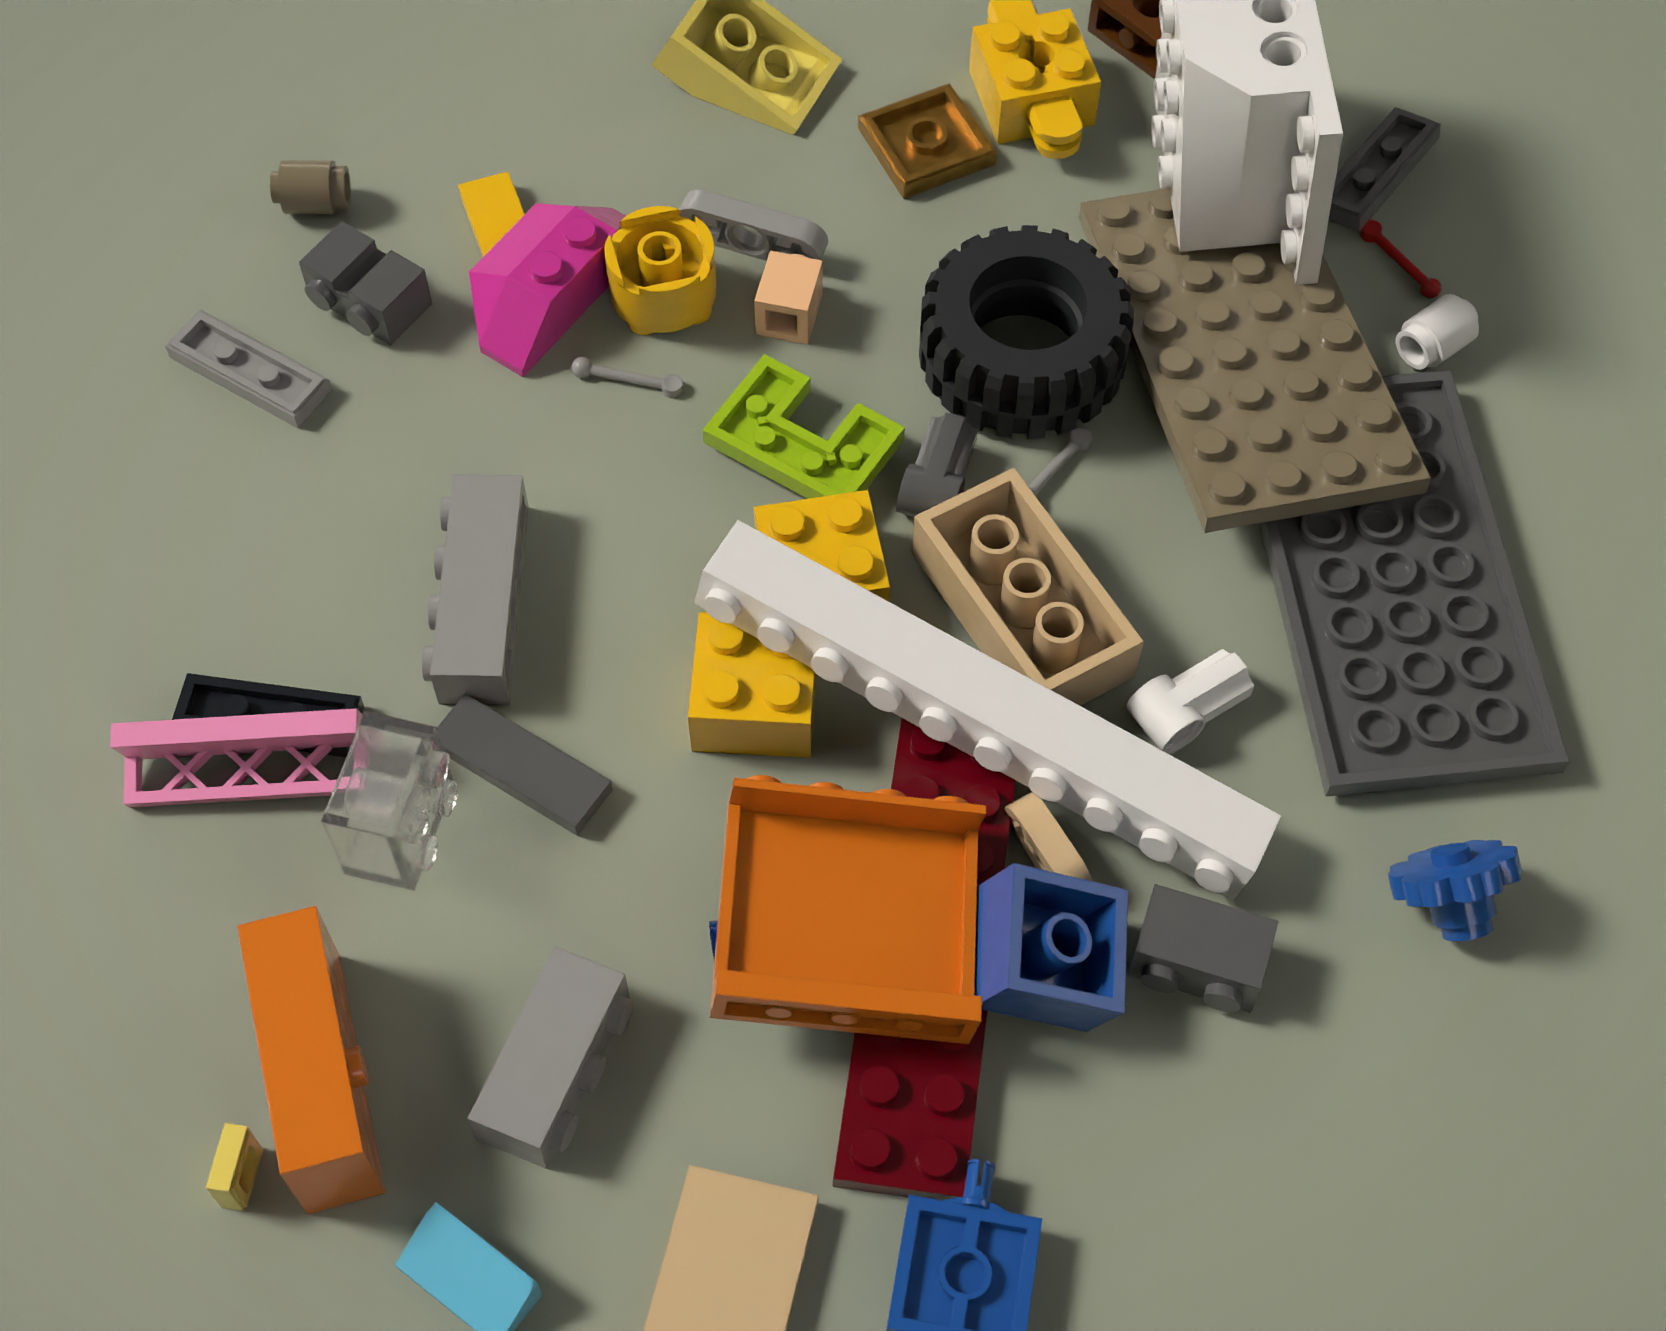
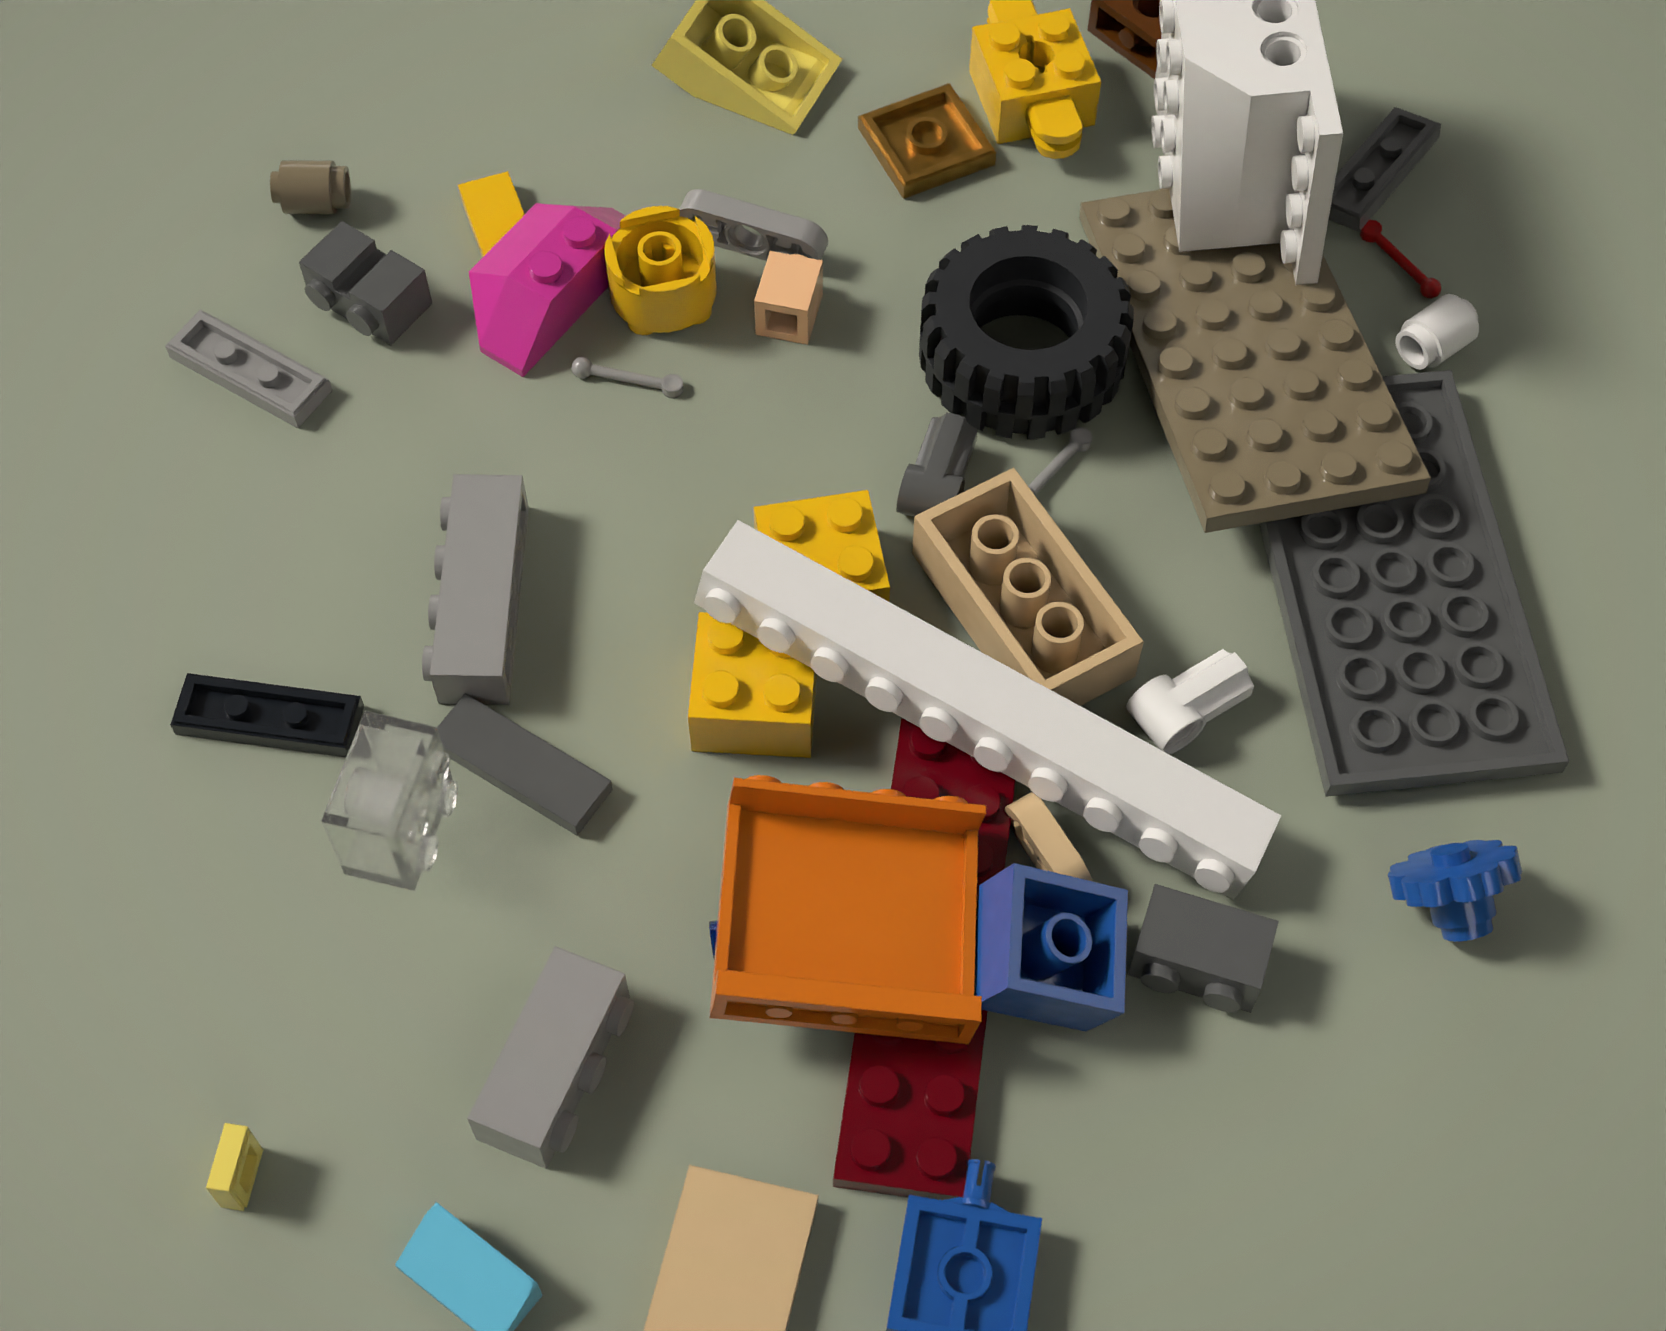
bright pink fence [110,709,371,808] -> none
orange brick [237,905,386,1215] -> none
lime plate [702,354,905,499] -> none

